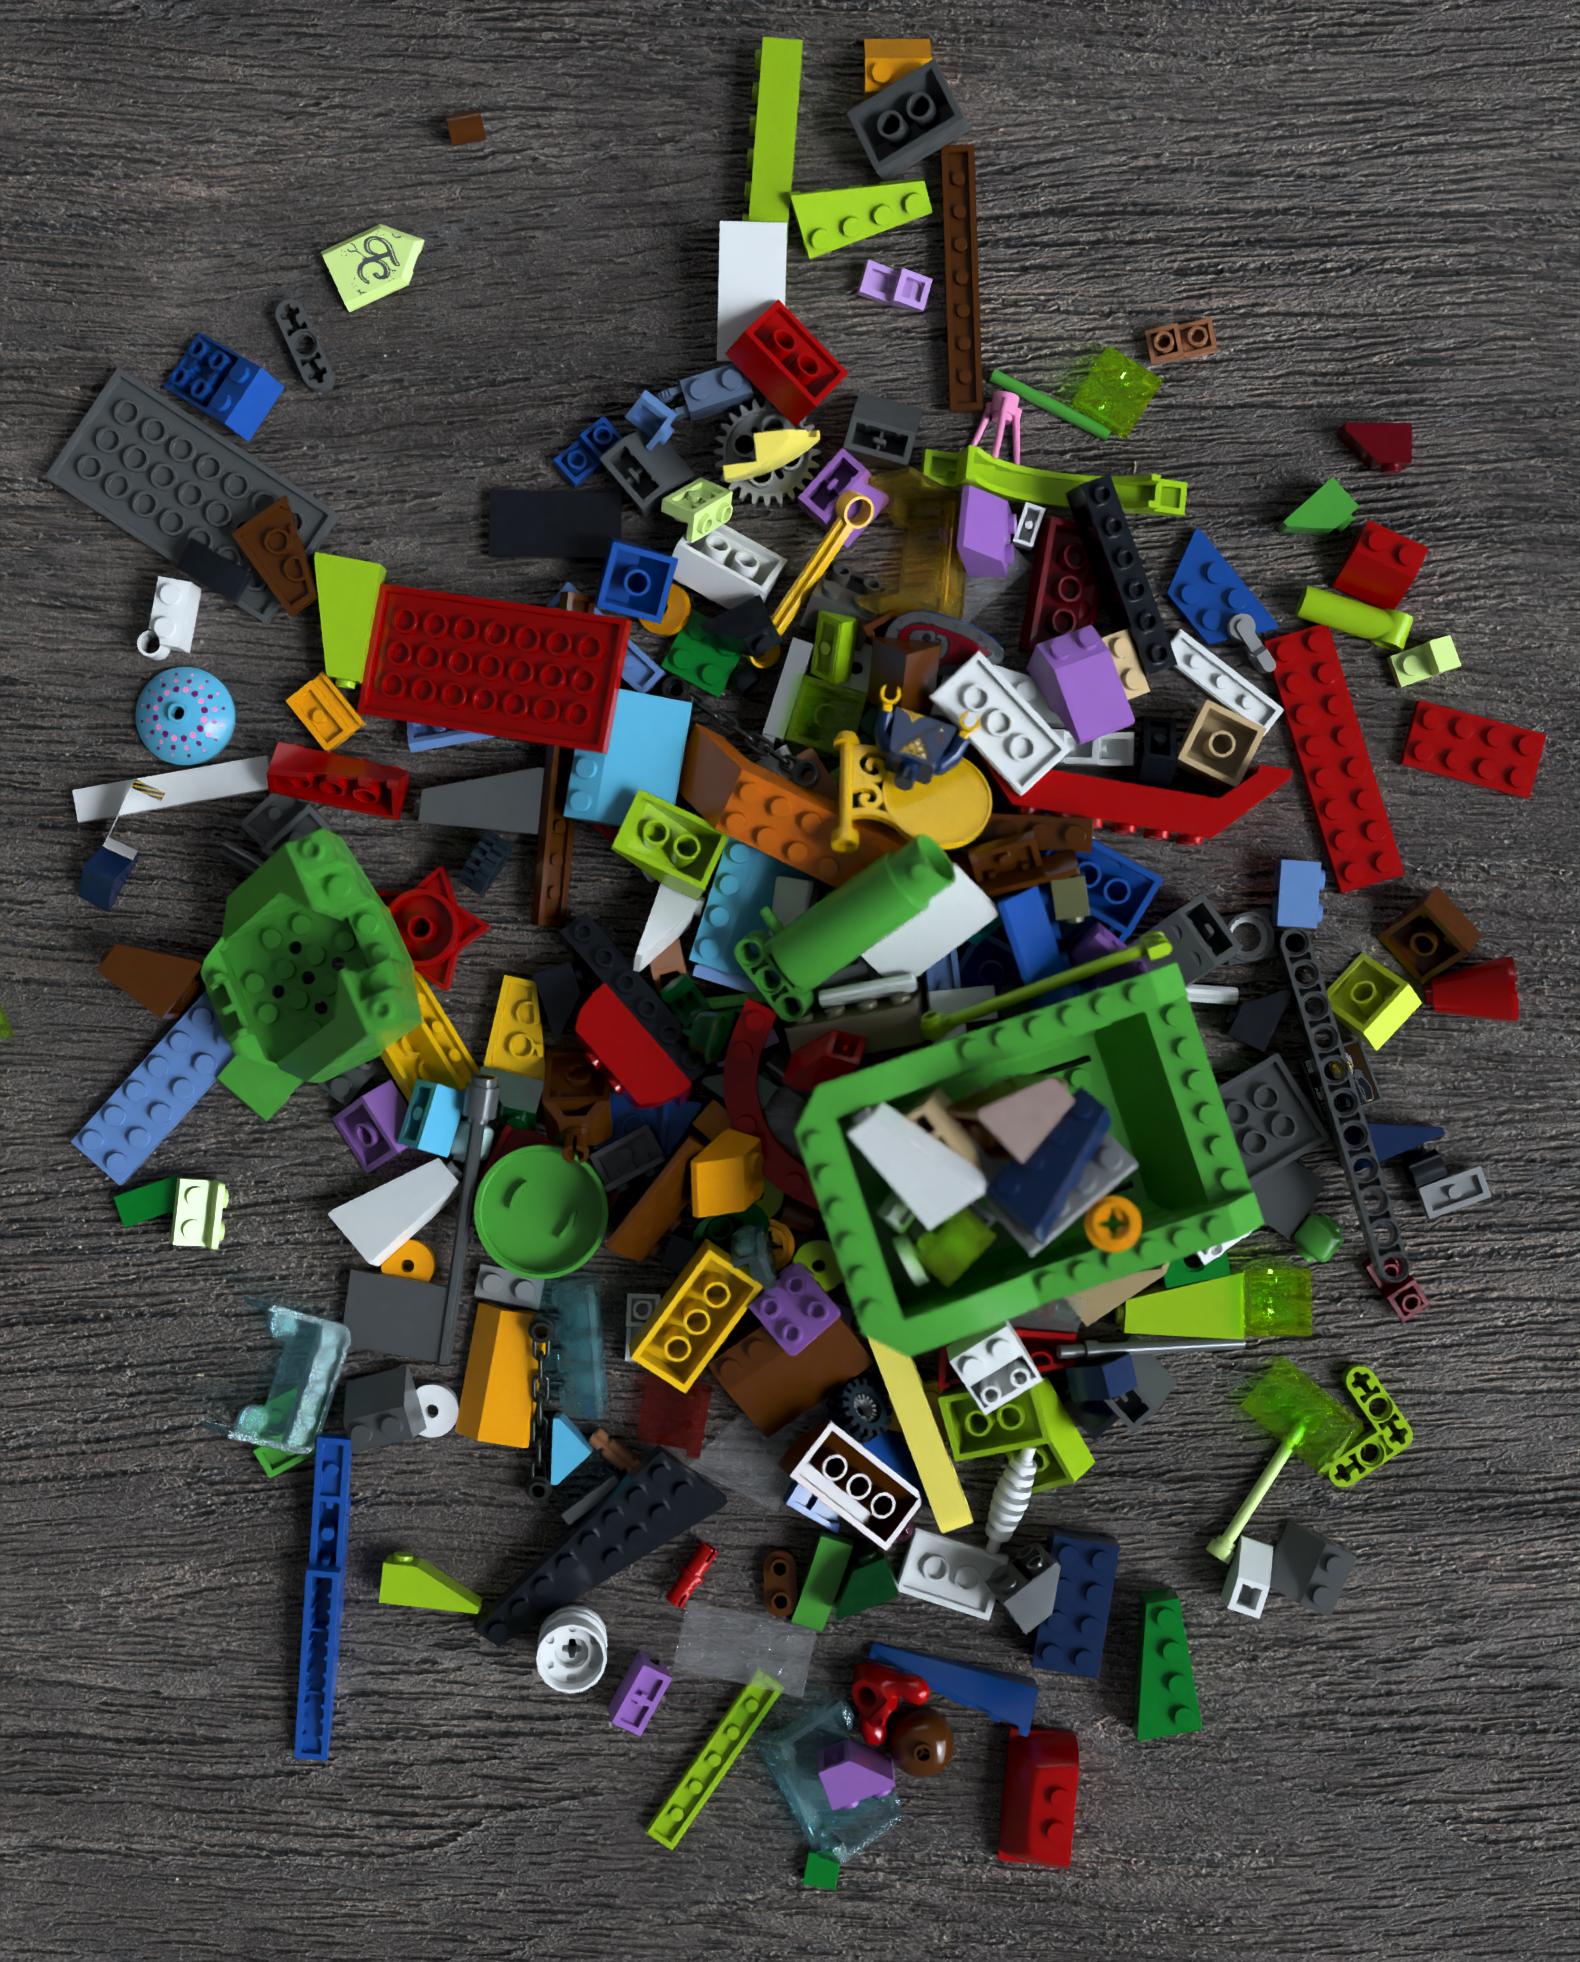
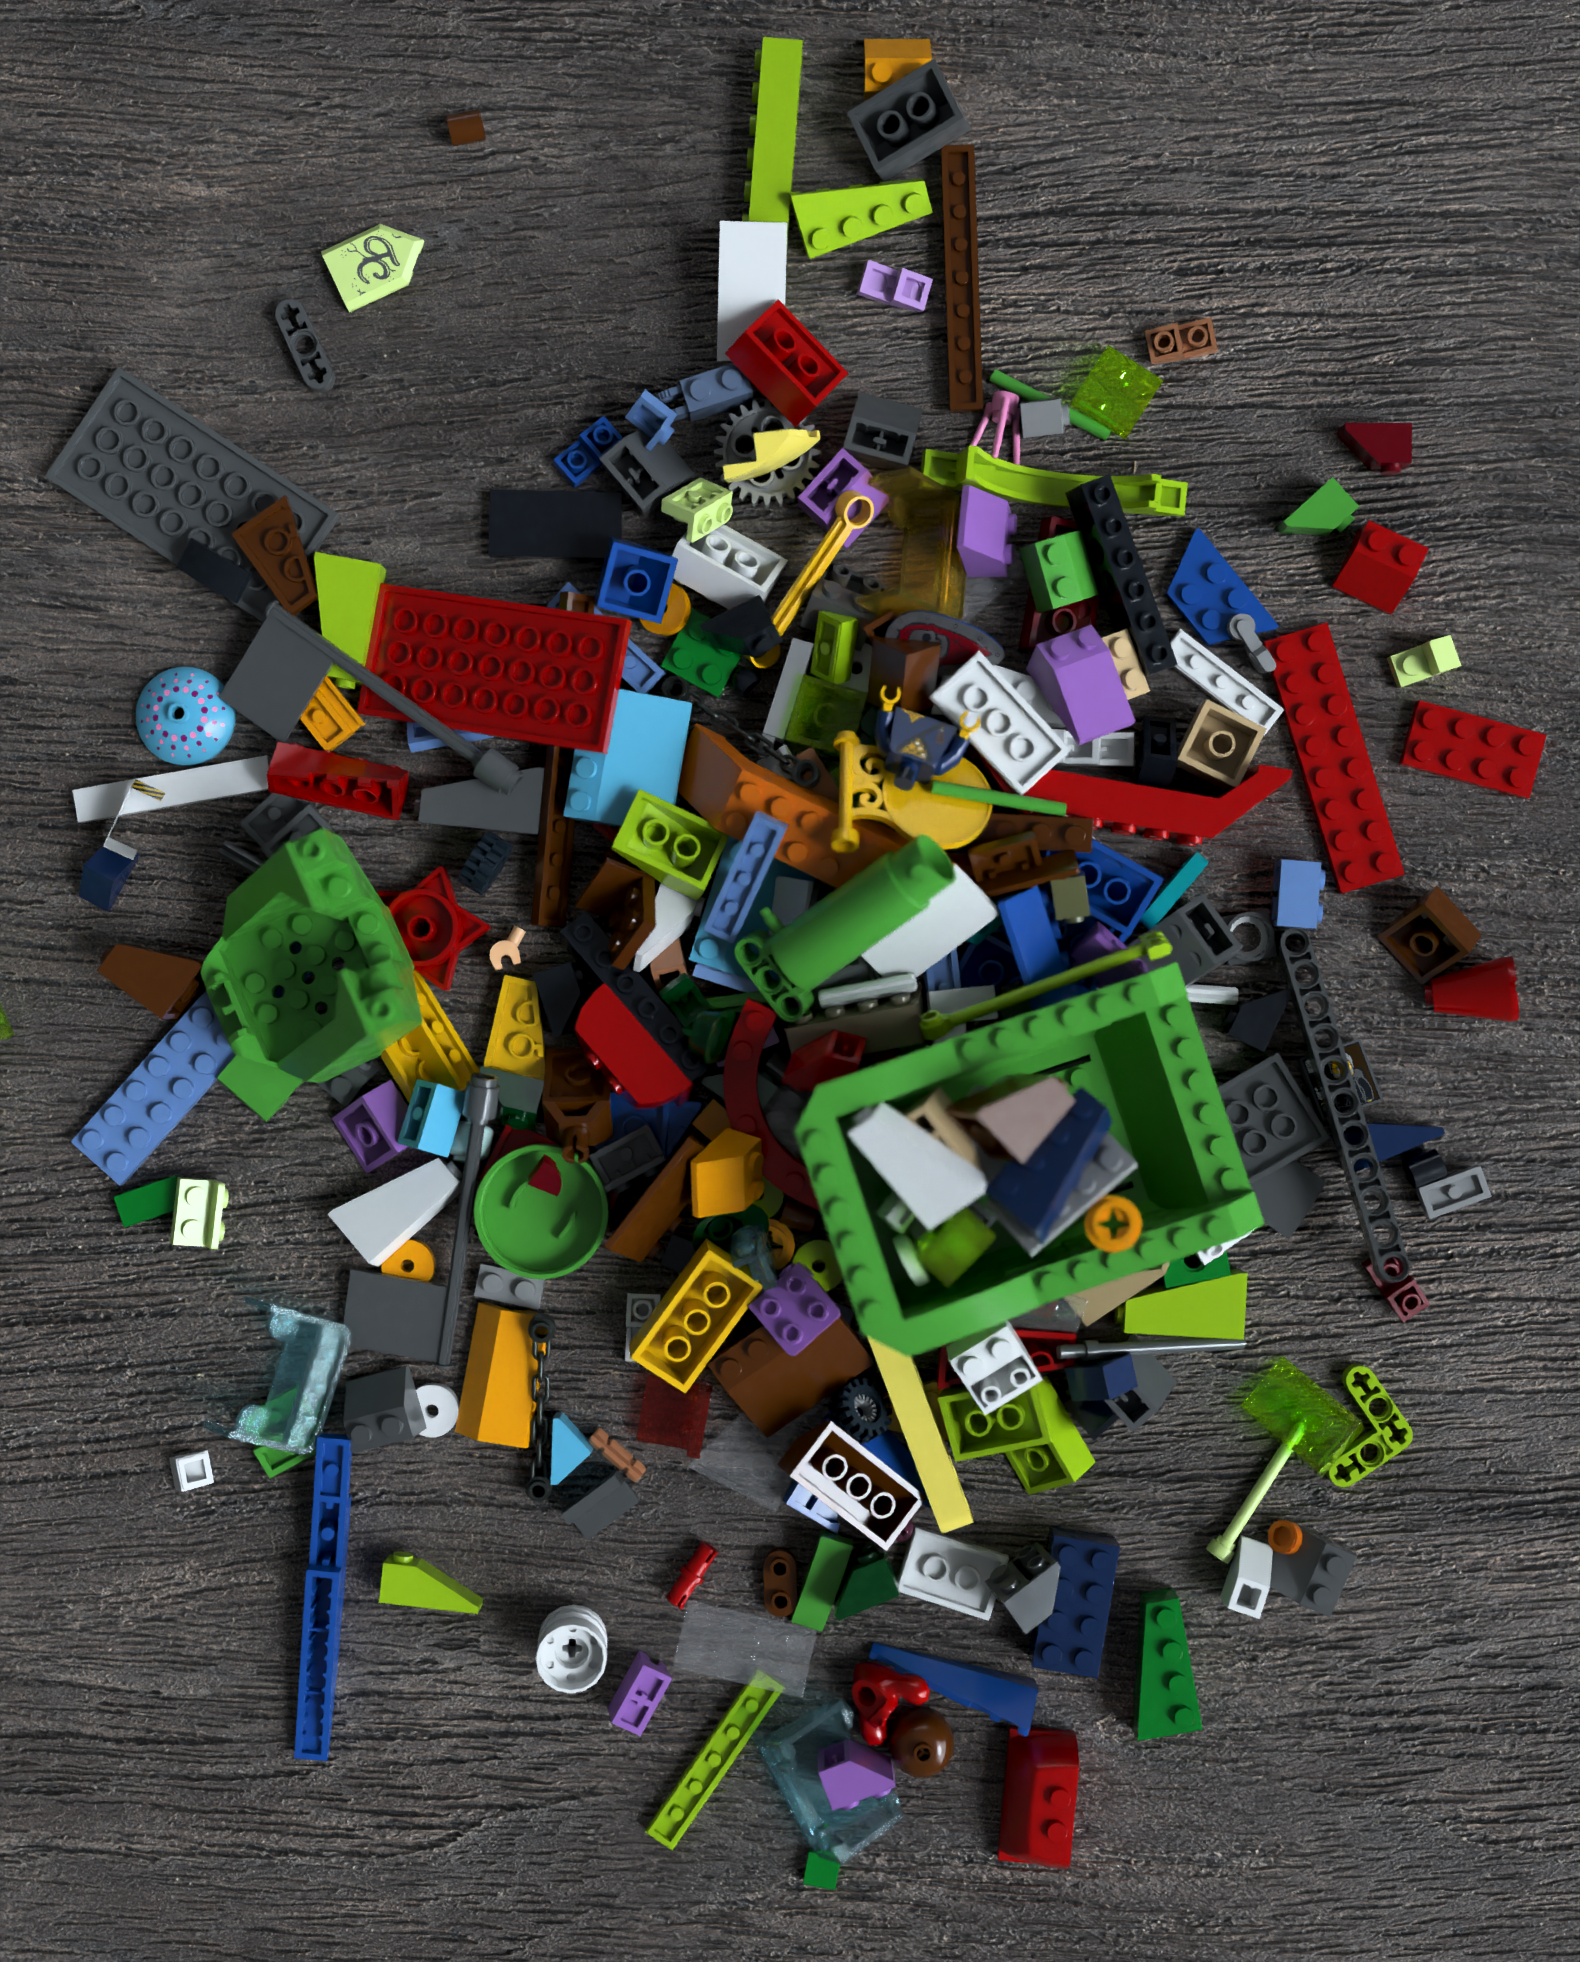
white hinge [137,576,202,660] -> none
blue slope [163,332,285,442] -> none
black wing [473,1444,728,1647] -> none
clear light blue slope [552,1276,609,1420] -> none
white piece [985,1446,1037,1554] -> none
white piece [1011,502,1046,551] -> none
clear neon green slope [1243,1264,1312,1337] -> none
bright green head [1293,1212,1344,1263] -> none
lime piece [1295,585,1414,652] -> none
neon yellow slope [1326,952,1422,1051] -> none
none -> white slope [169,1450,214,1492]
none -> dark grey flag [219,600,524,796]
none -> light nougat piece [490,926,526,971]
none -> dark red tile [528,1155,562,1196]
none -> reddish brown plate [576,849,656,970]
none -> medium blue plate [703,810,788,944]
none -> bright green bar [931,780,1067,817]
none -> light grey brick [1020,397,1070,438]
none -> bright green slope [1020,530,1099,613]
none -> teal beam [1139,850,1209,930]
none -> orange tile [1267,1520,1303,1555]

